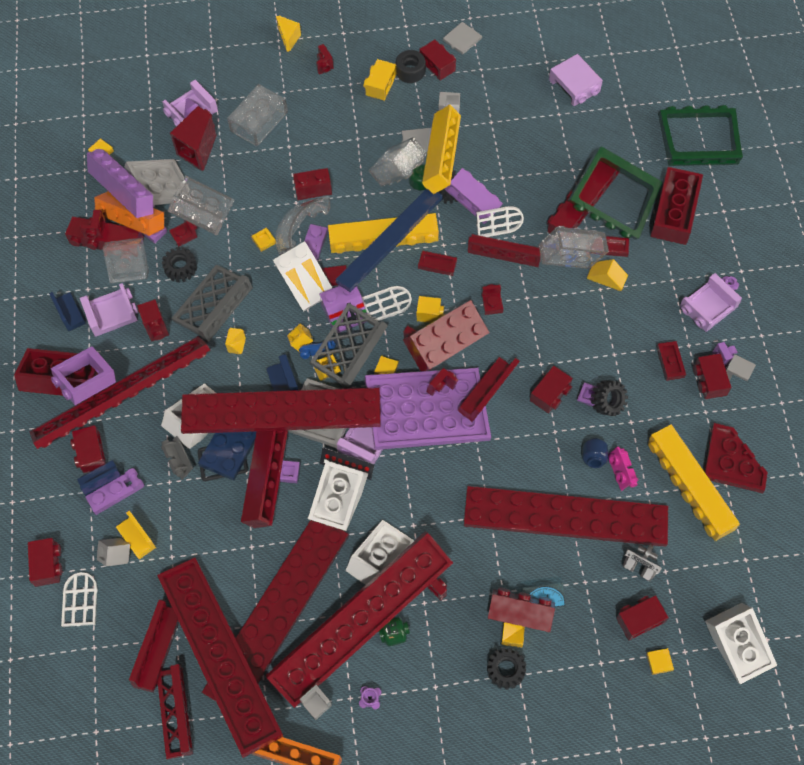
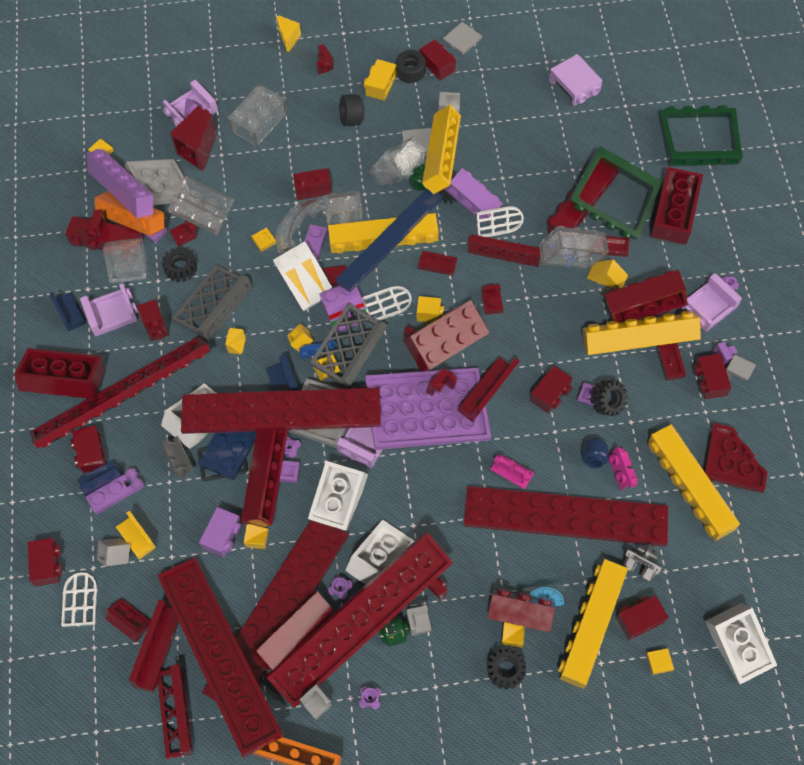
medium lavender window [51,346,116,405] -> none
black sticker [320,448,374,480] -> none
yellow tile [374,356,399,375] -> none
none -> dark red slope [105,598,151,642]
none -> medium lavender brick [199,507,242,558]
none -> yellow slope [244,524,269,549]
none -> brick [251,591,334,670]
none -> medium lavender plate [284,437,301,458]
none -> clear brick [324,191,363,232]
none -> medium lavender plate [328,576,352,600]
none -> black tyre [339,94,363,126]
none -> light grey panel [406,605,432,636]
none -> dark pink hinge [490,454,534,489]
none -> yellow brick [558,559,628,689]
none -> yellow brick [582,311,701,355]
none -> dark red brick [605,270,688,323]

